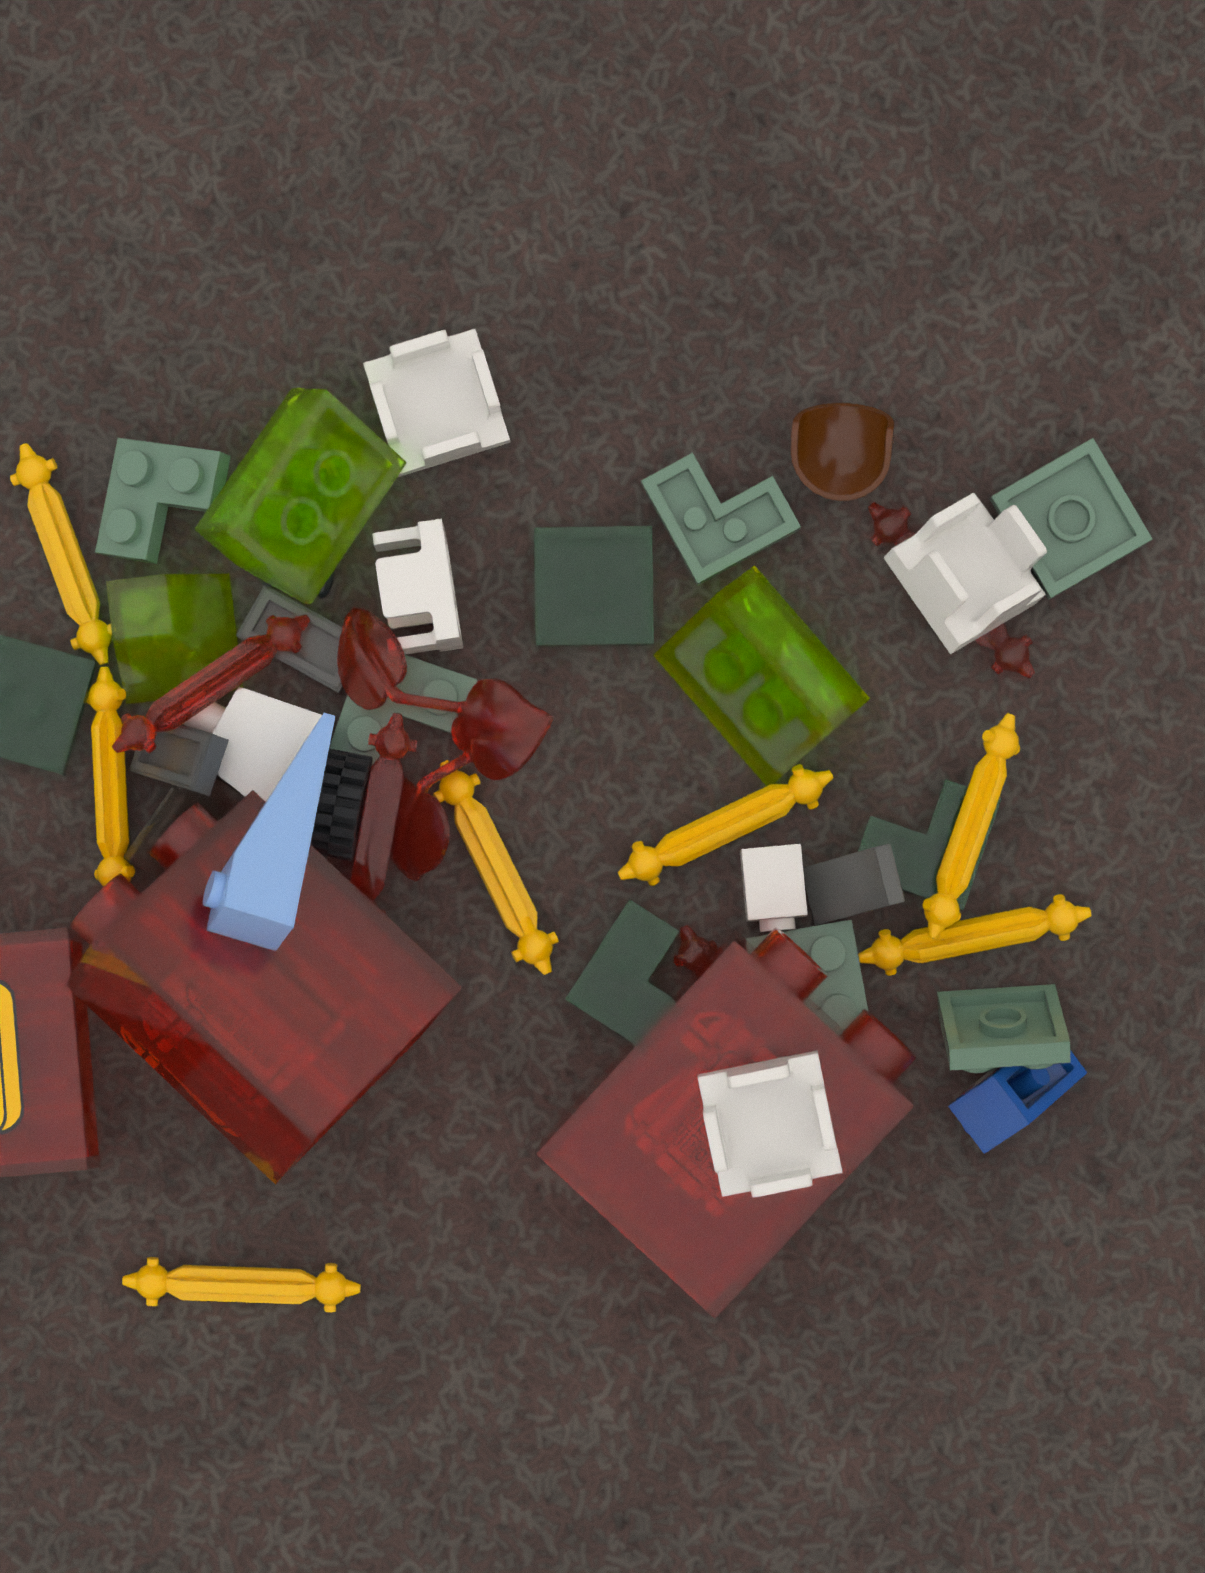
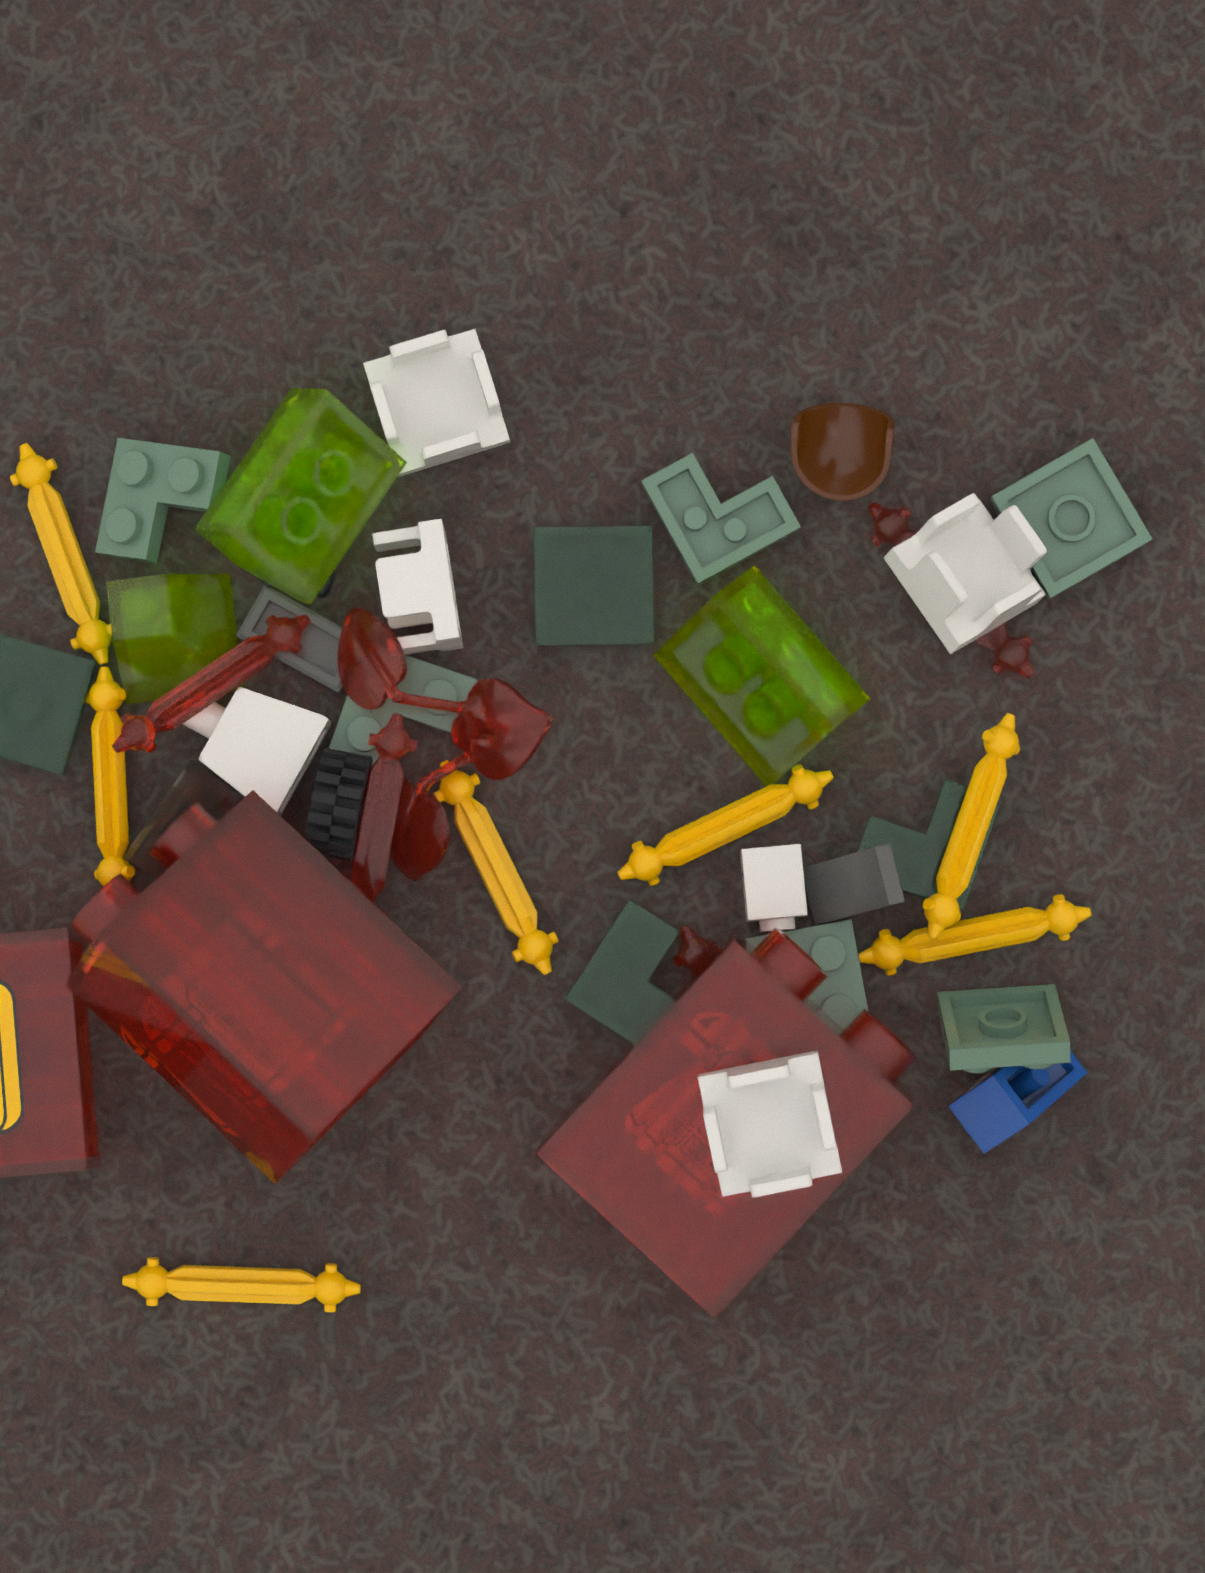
dark grey tile [130,716,229,797] -> none
light blue slope [203,712,335,951] -> none

